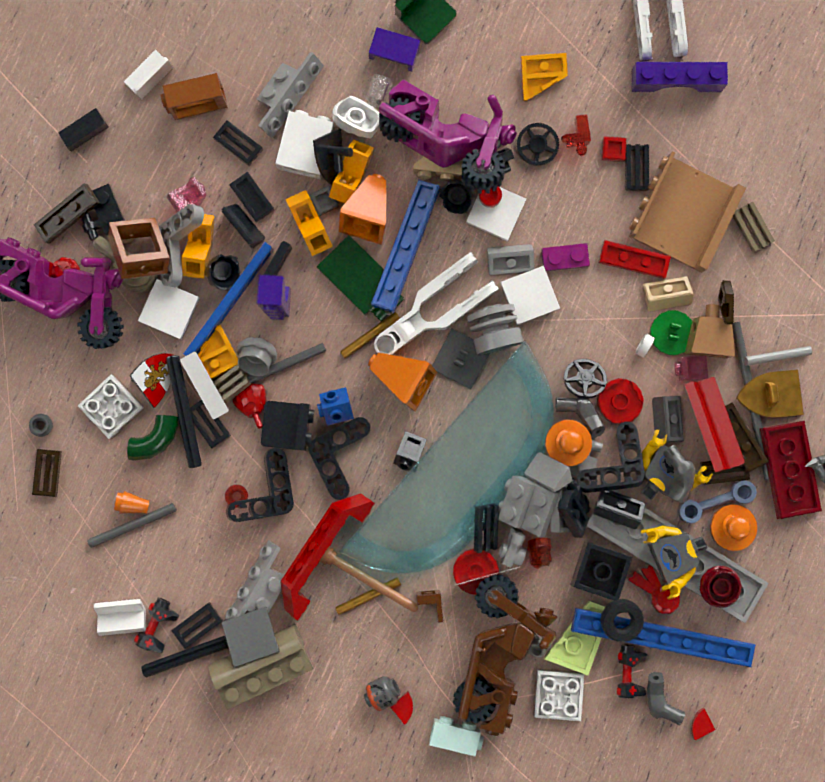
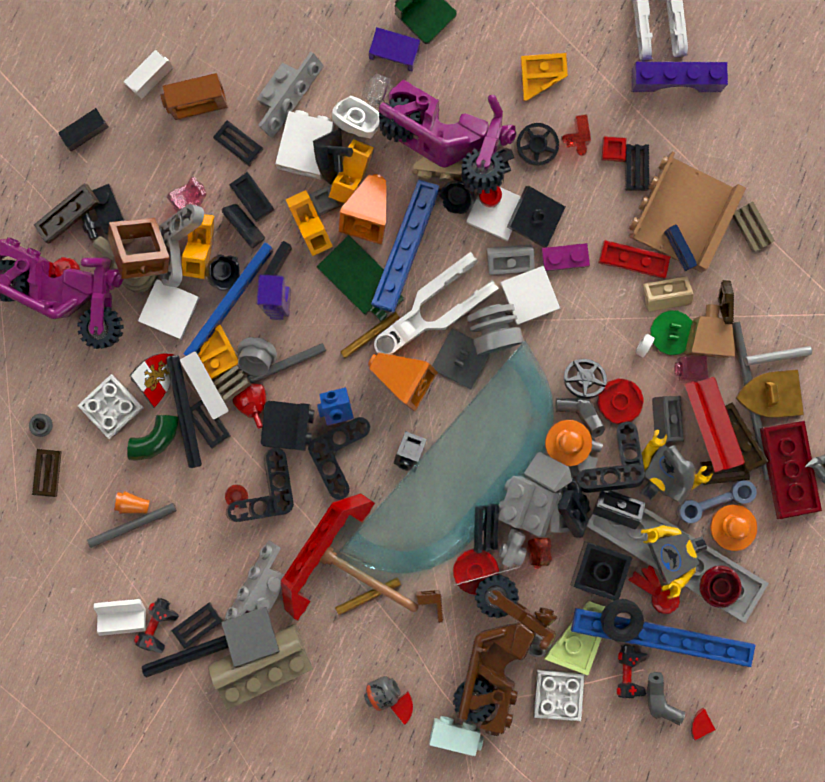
none -> black plate [507,186,565,248]
none -> dark blue tile [664,224,697,272]

